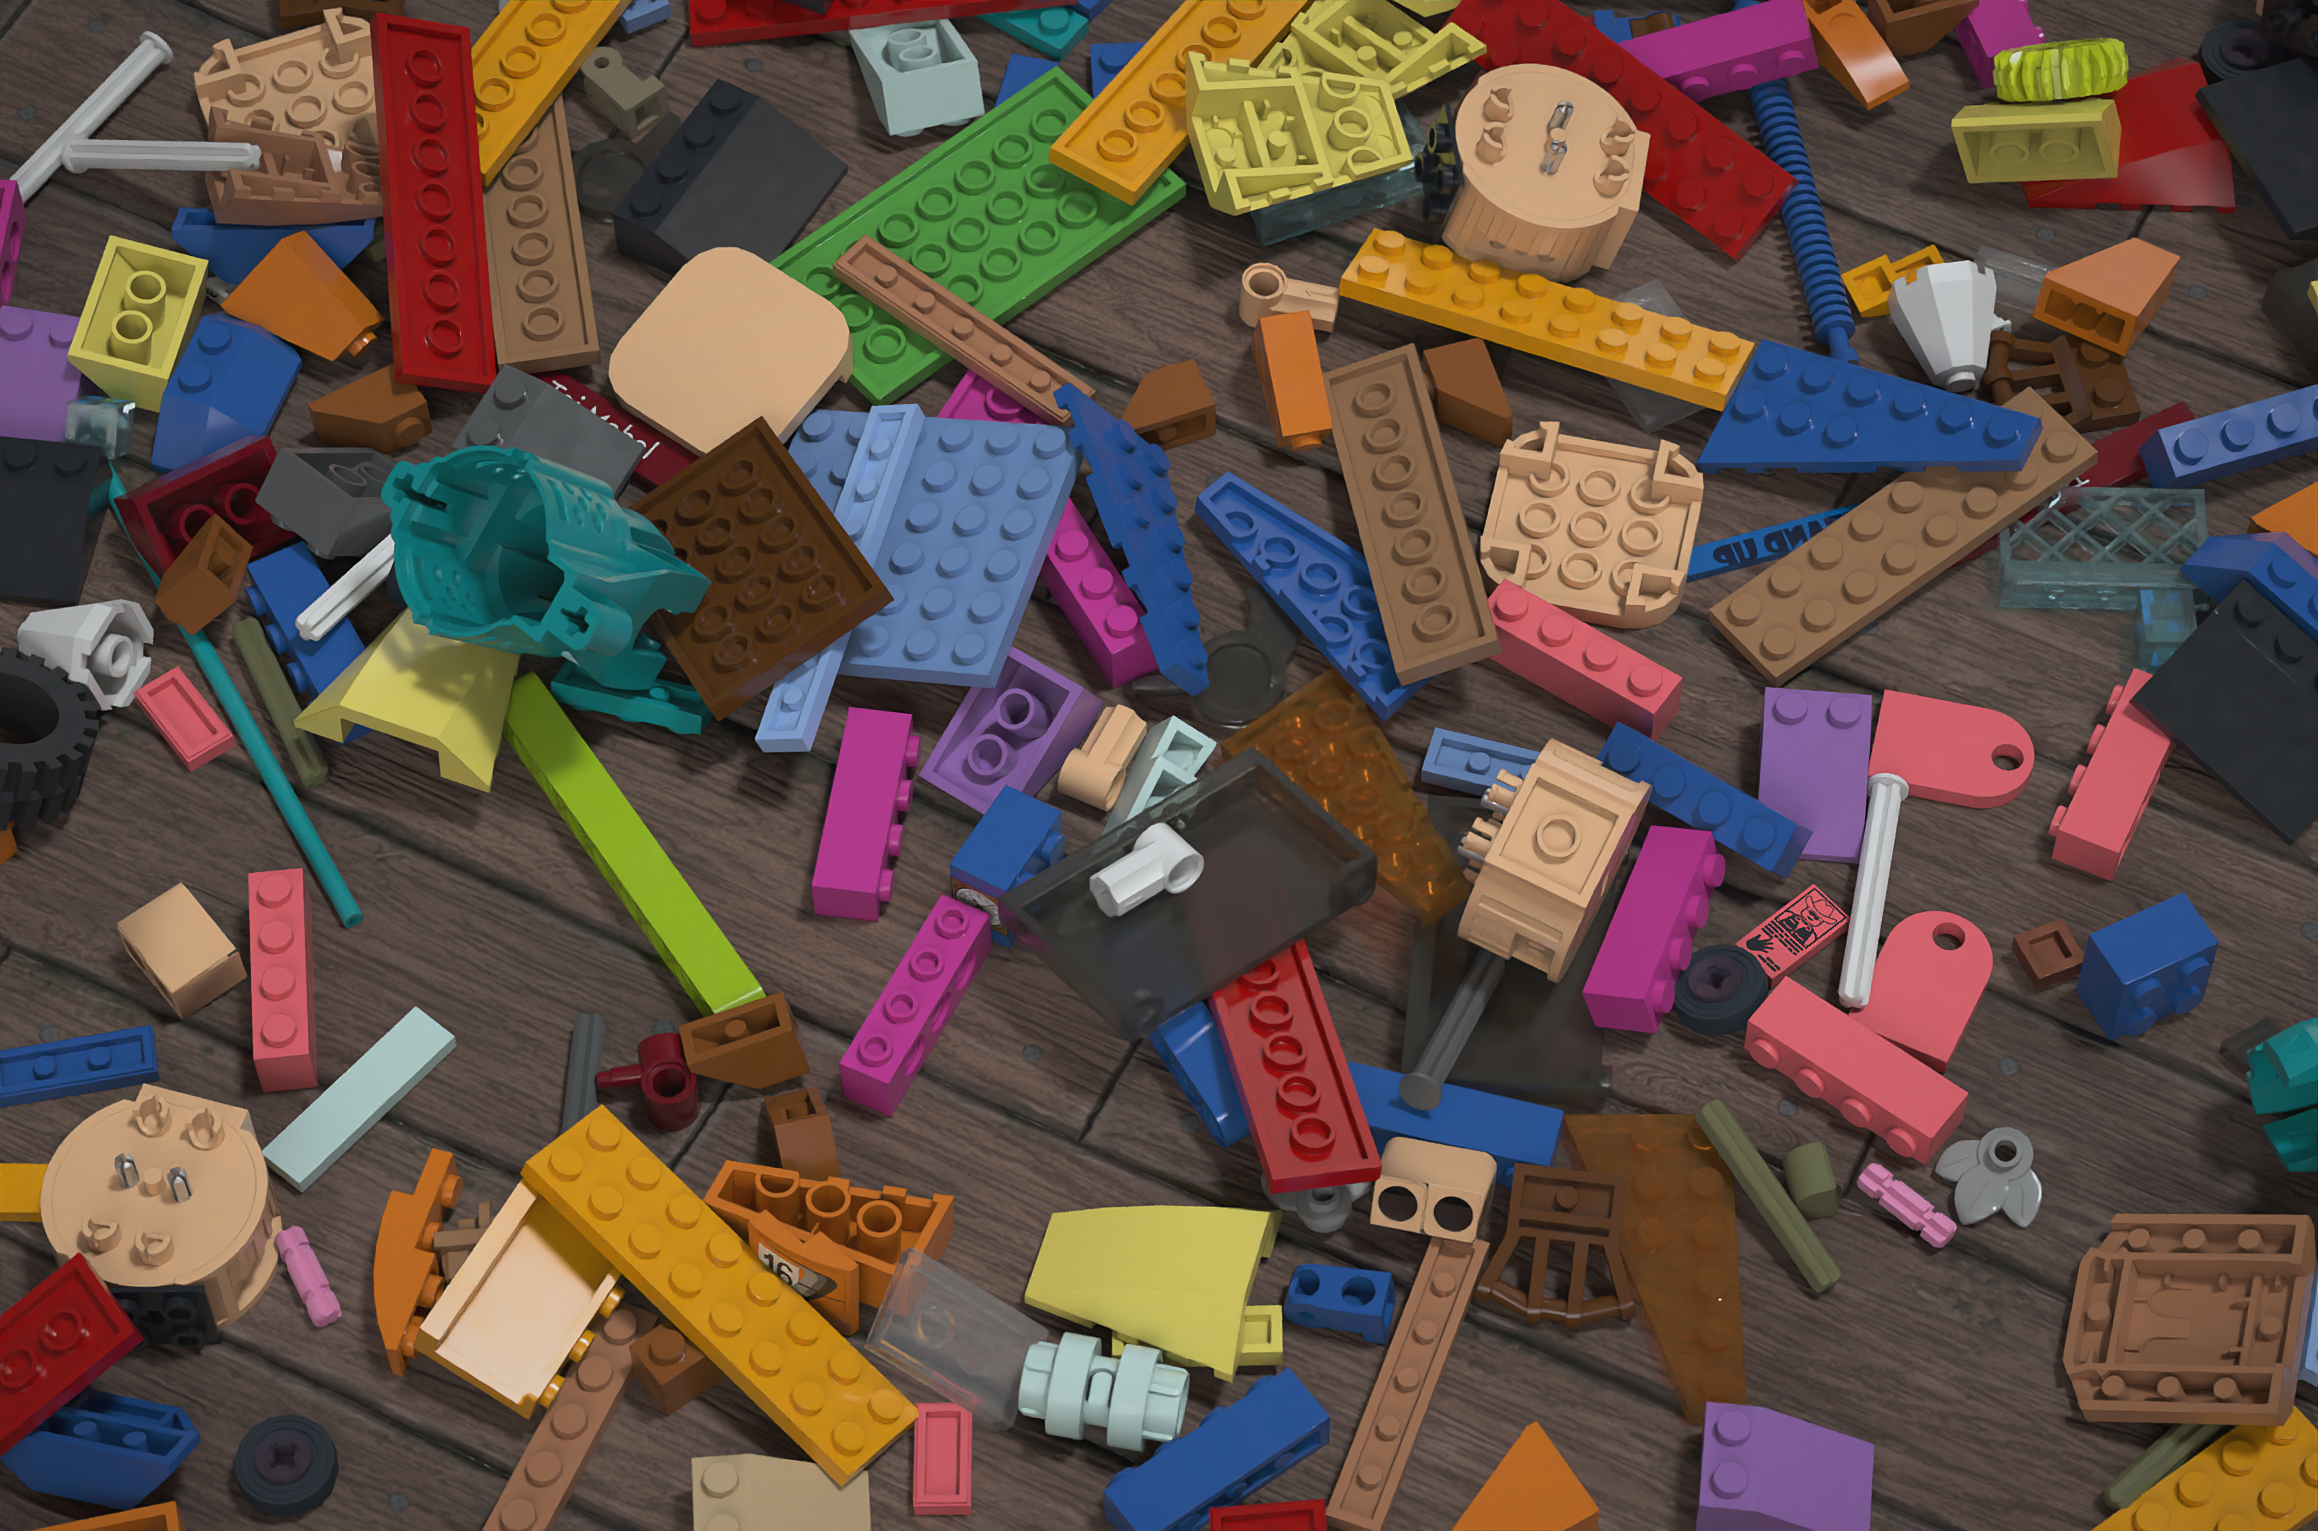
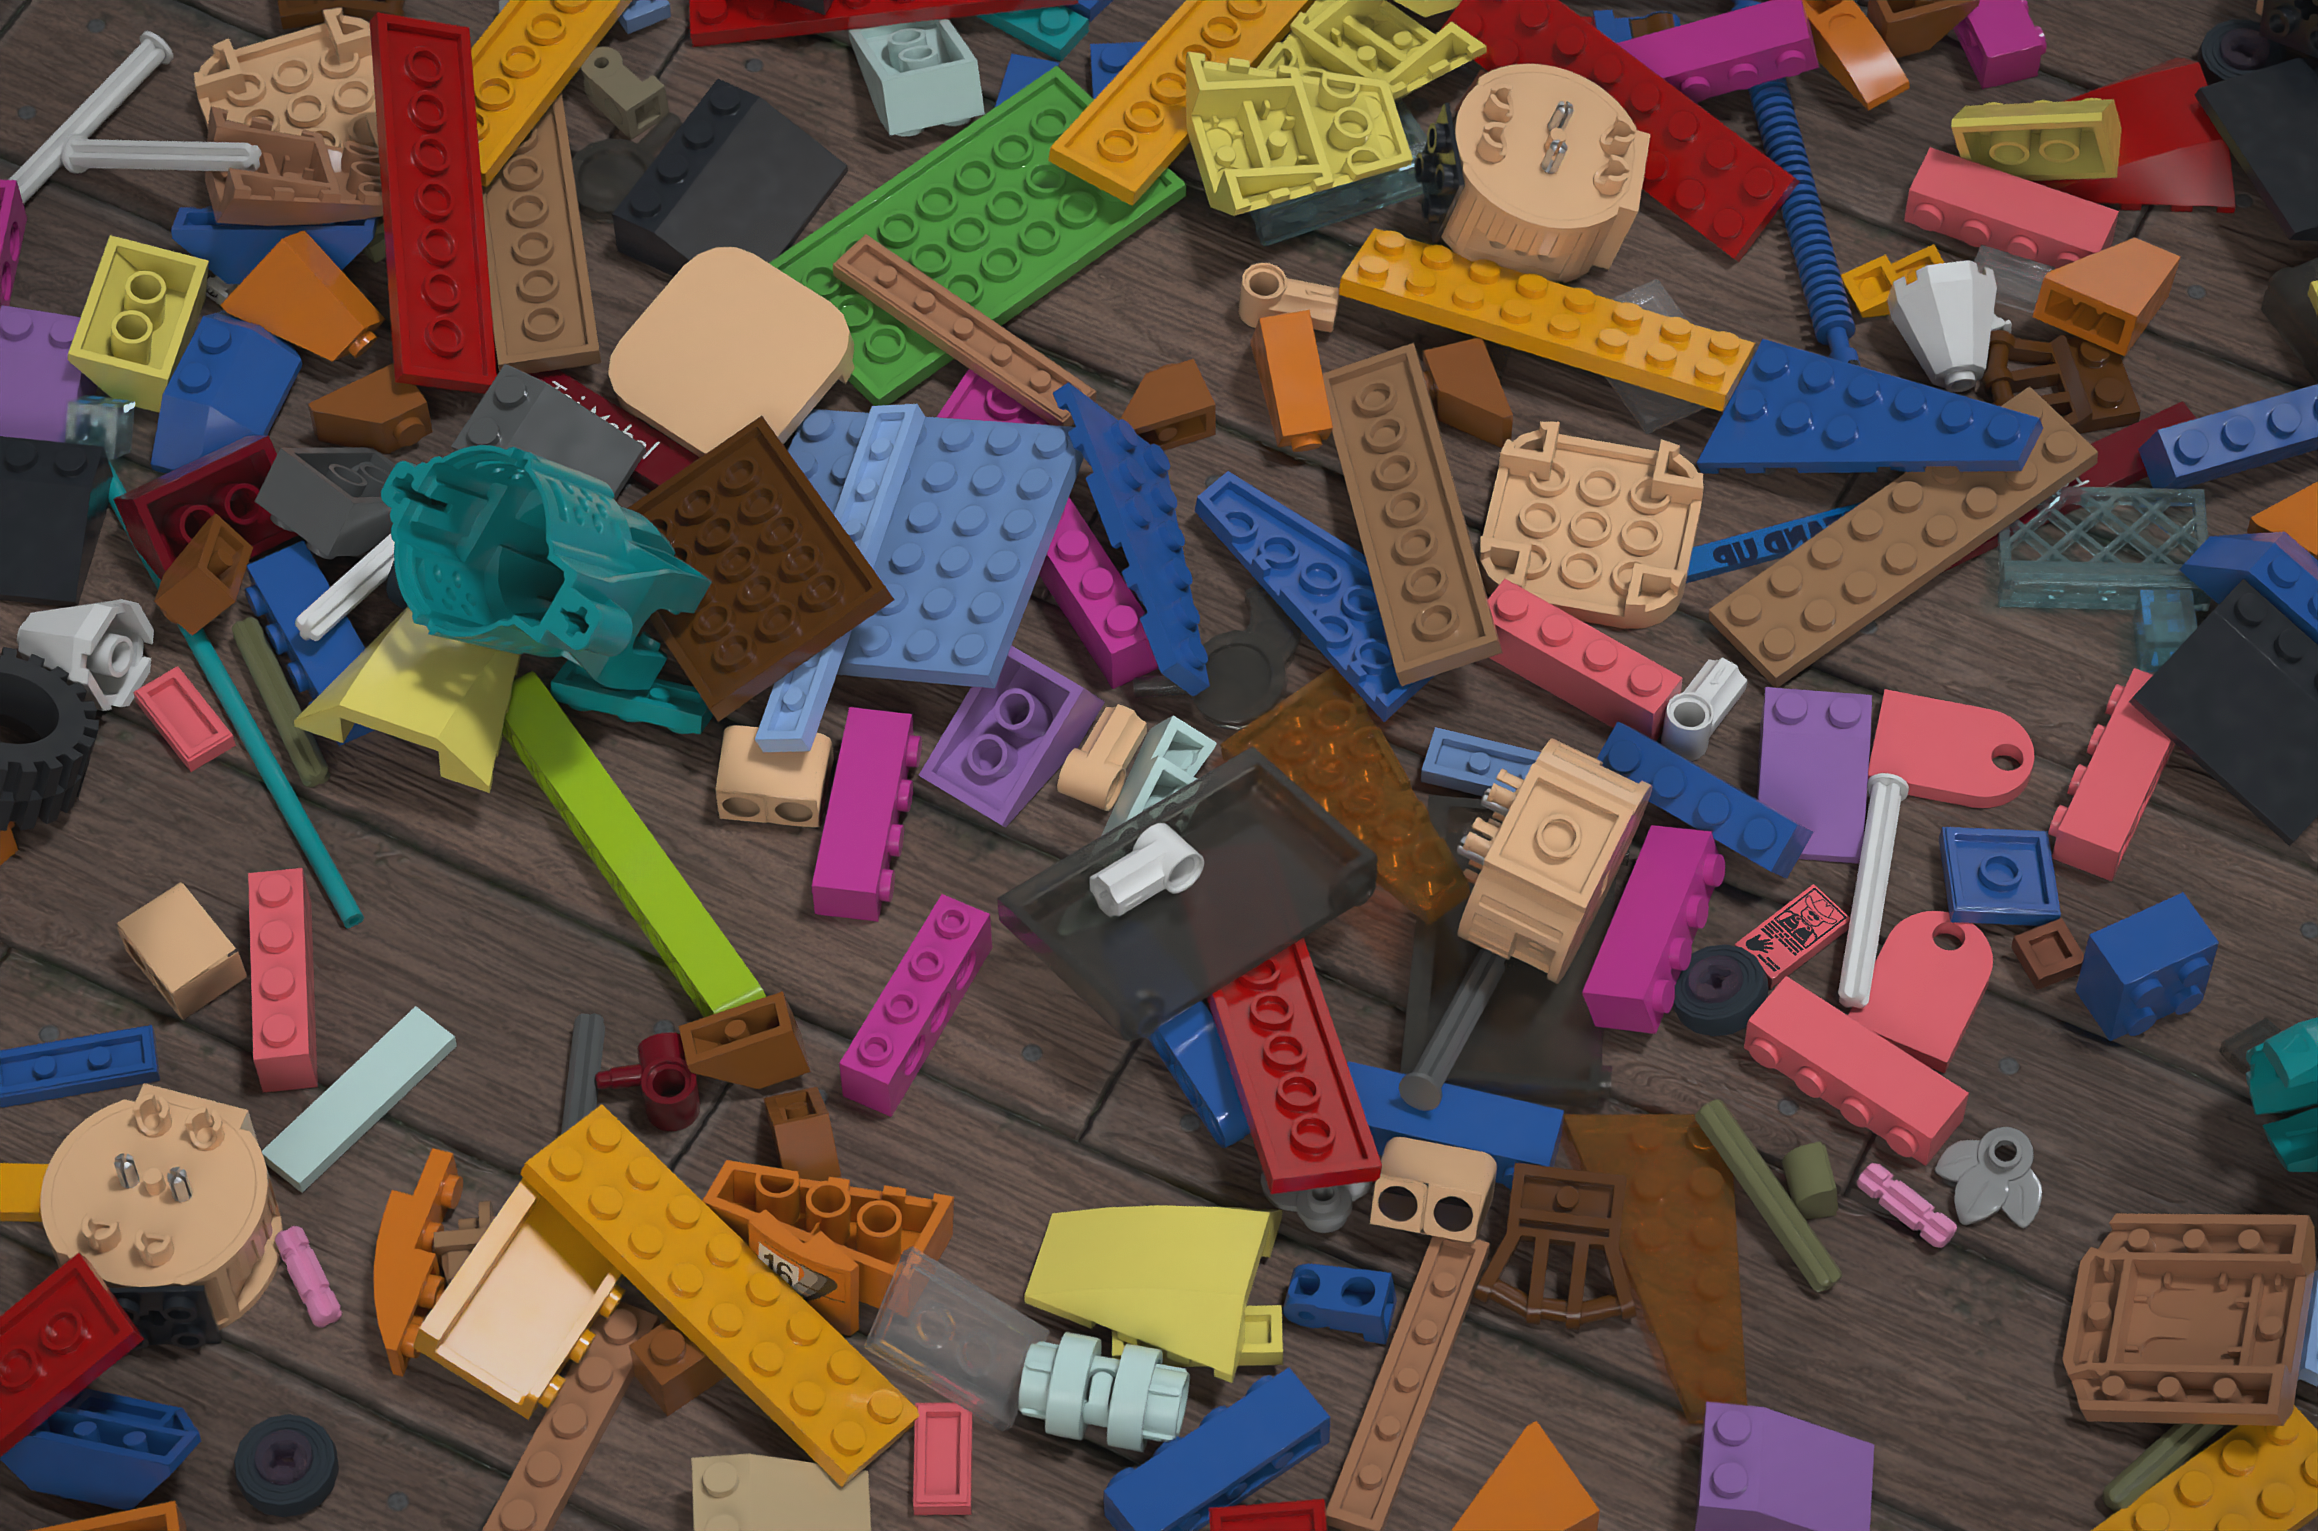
blue brick [949,785,1067,948] -> none
neon yellow gear [1993,38,2129,102] -> none
none -> light nougat piece [716,725,834,827]
none -> white piece [1661,658,1747,761]
none -> coral brick [1904,147,2119,271]
none -> blue plate [1939,827,2061,926]

